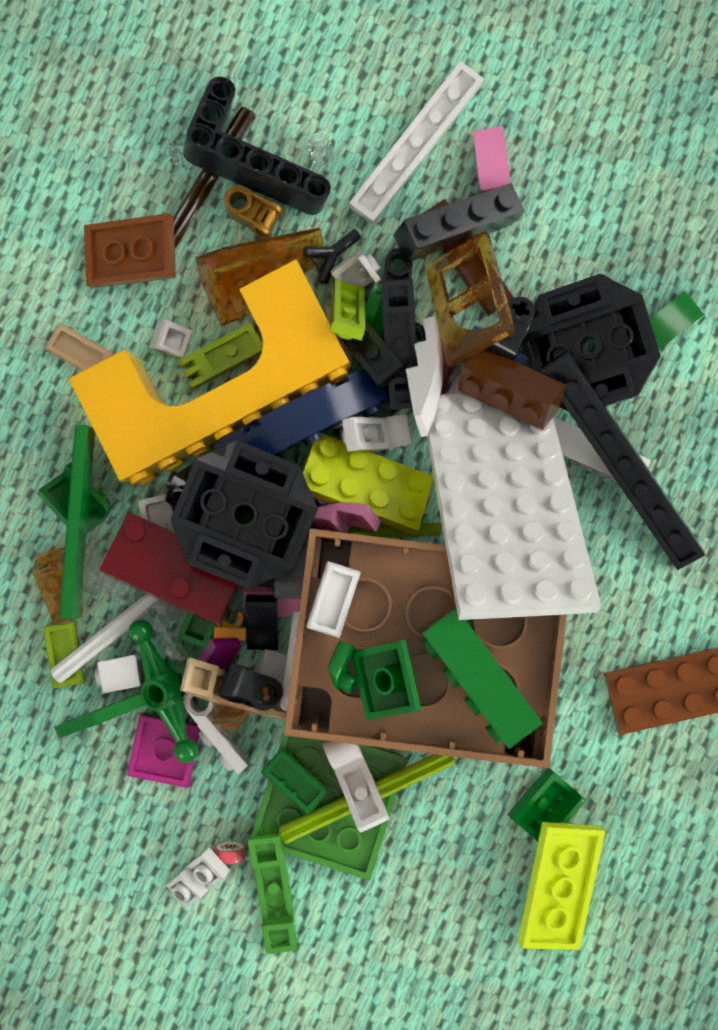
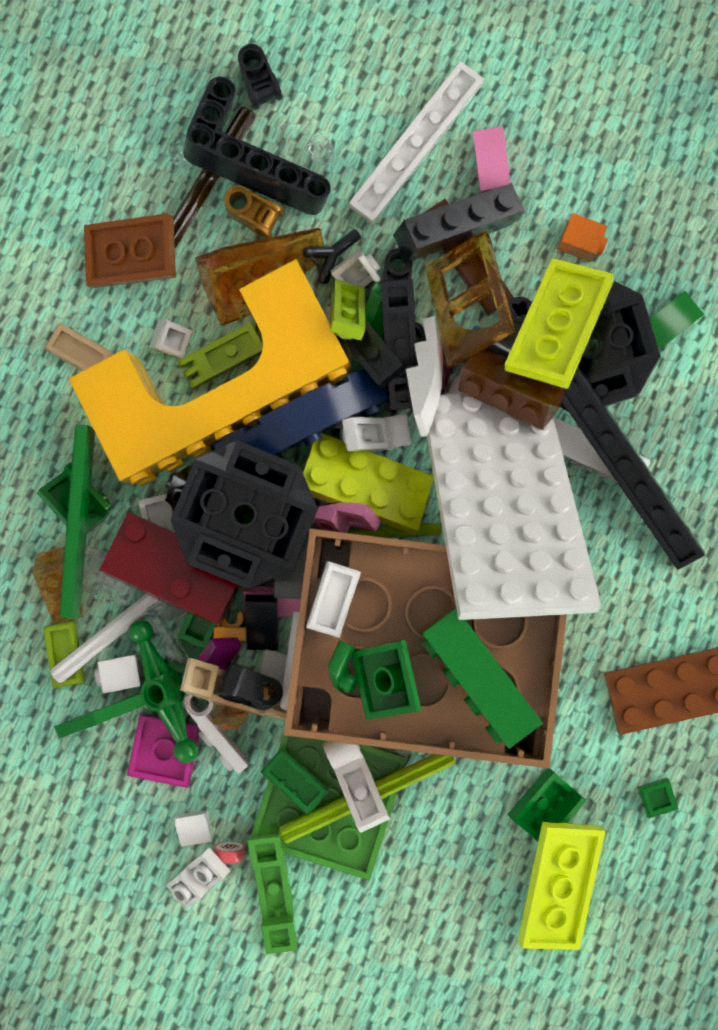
none -> white slope [174,810,212,847]
none -> black piece [238,44,283,110]
none -> neon yellow plate [505,258,614,389]
none -> orange brick [557,213,608,262]
none -> green tile [637,777,679,819]

